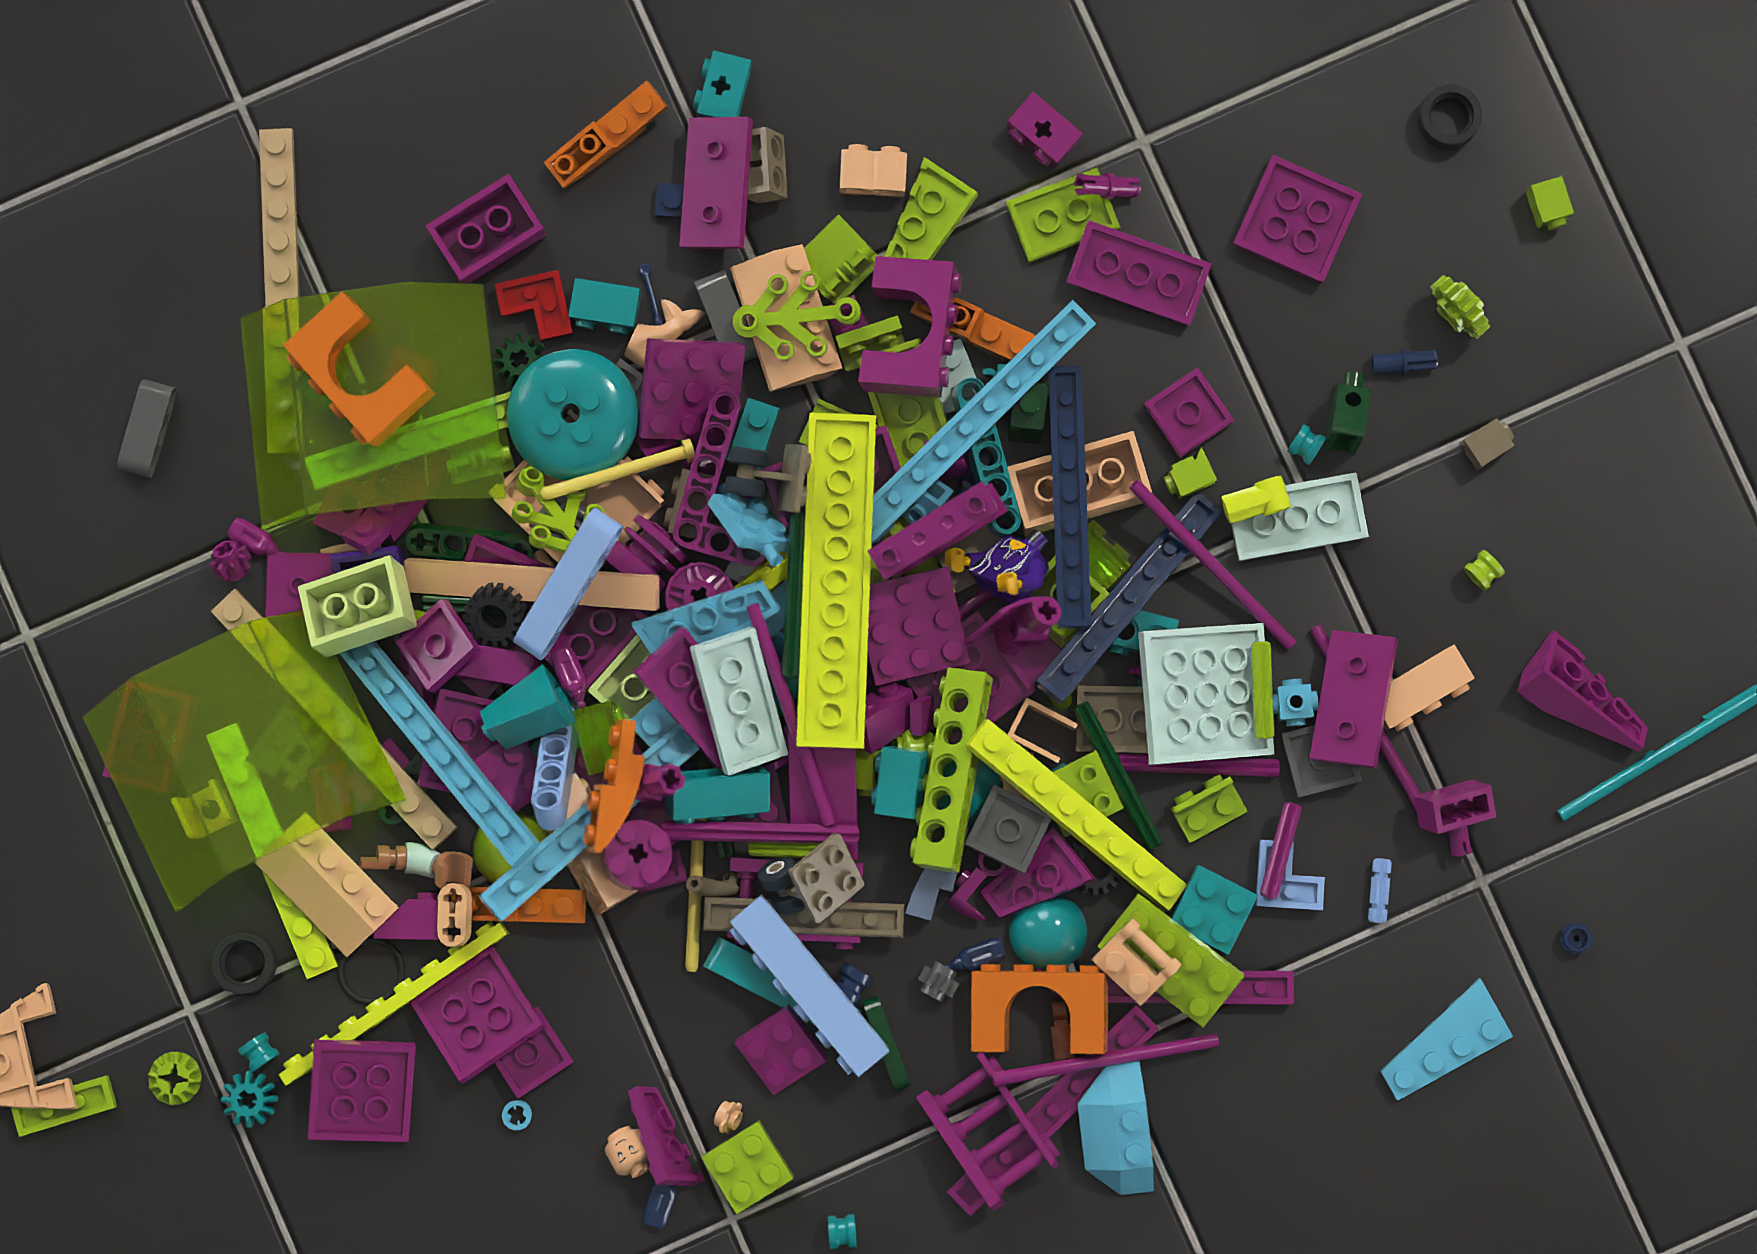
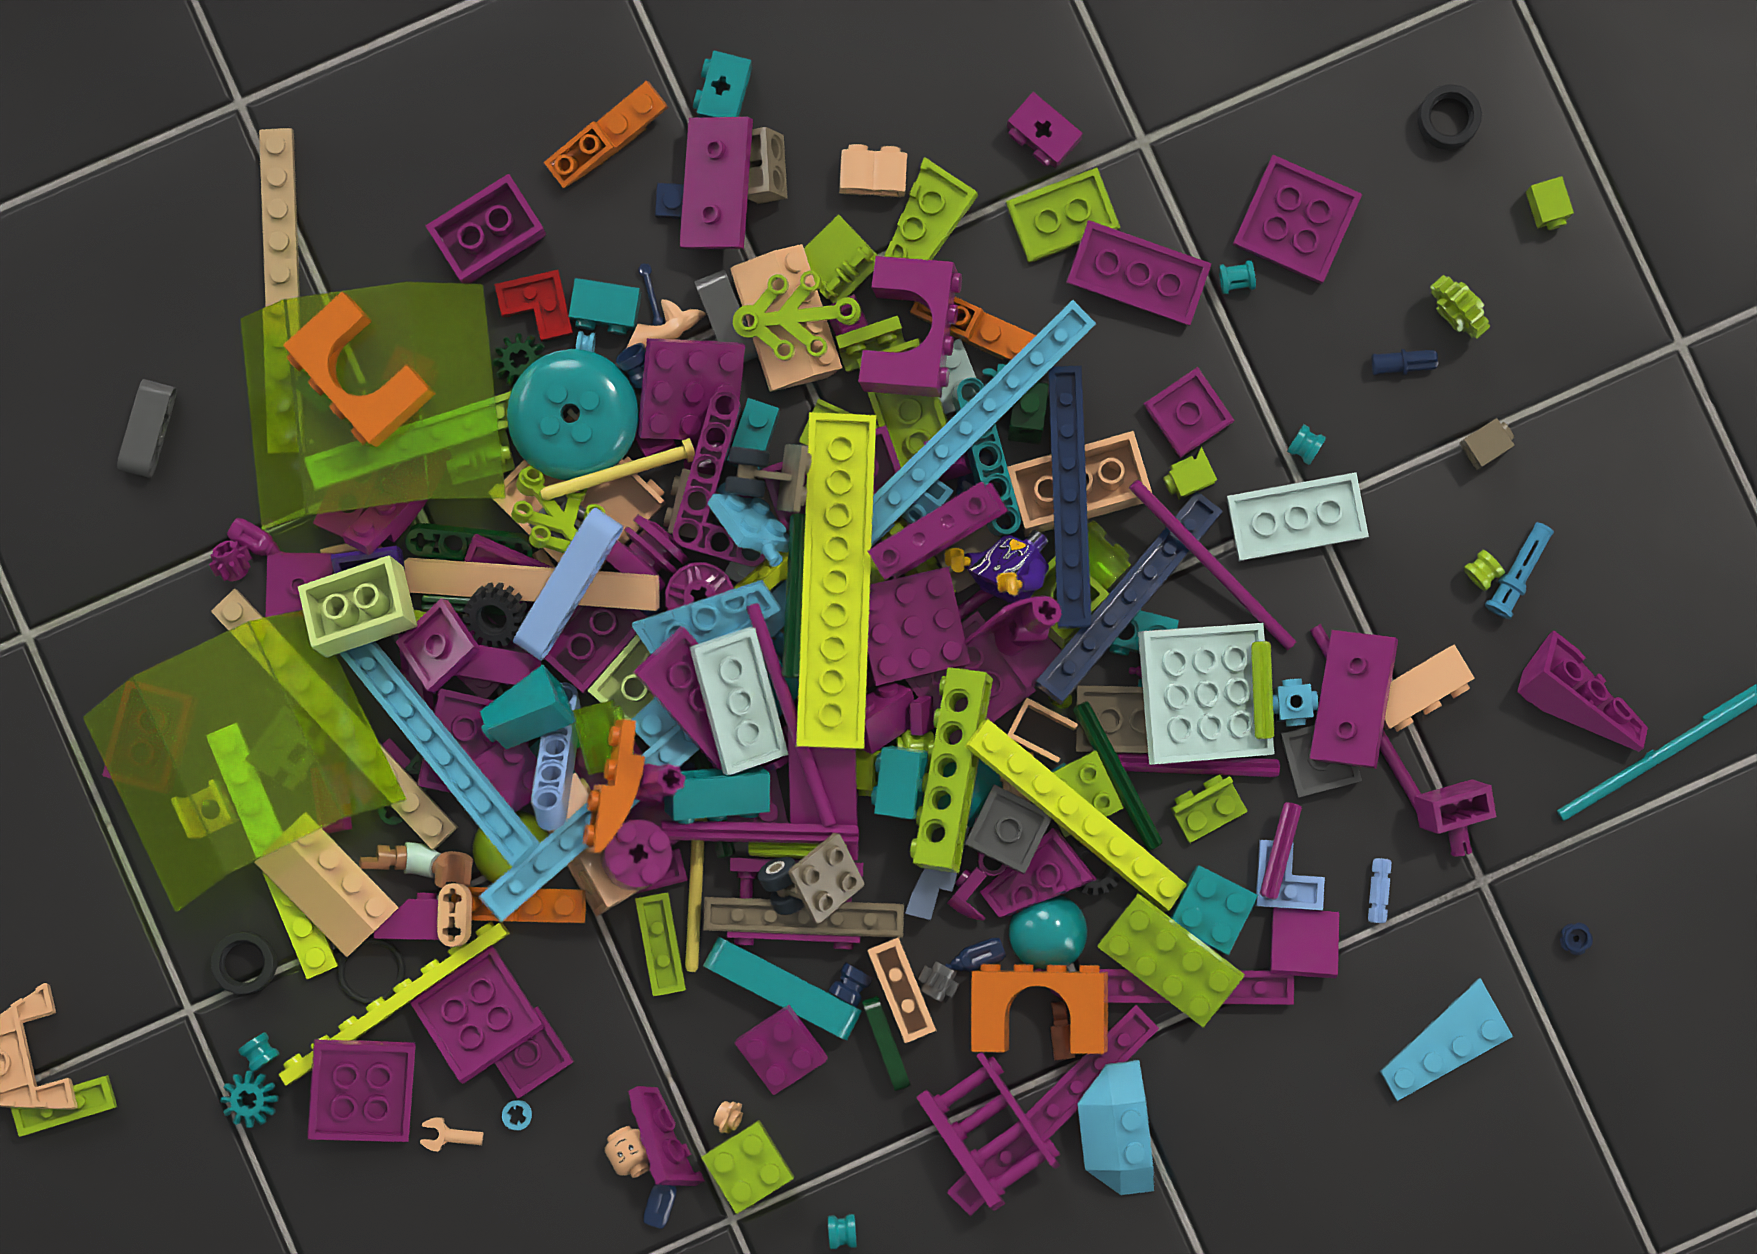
lime gear [148,1052,202,1105] -> none
magenta piece [551,647,586,709] -> none
dark tan arm [686,872,740,897] -> none
light blue brick [730,895,889,1077] -> none
magenta piece [991,1033,1219,1086] -> none
magenta pin [1074,173,1141,199] -> none
light nougat plate [1092,918,1182,1006] -> none
neon yellow piece [1221,475,1292,524] -> none
dark green torso [1323,371,1371,454] -> none
none -> light nougat bar [420,1117,484,1151]
none -> medium azure bush [576,331,596,352]
none -> dark blue wheel [616,343,646,389]
none -> lime plate [635,892,686,996]
none -> light nougat brick [868,938,936,1043]
none -> teal bush [1218,260,1256,294]
none -> magenta tile [1270,907,1339,978]
none -> dark azure pin [1485,522,1554,619]

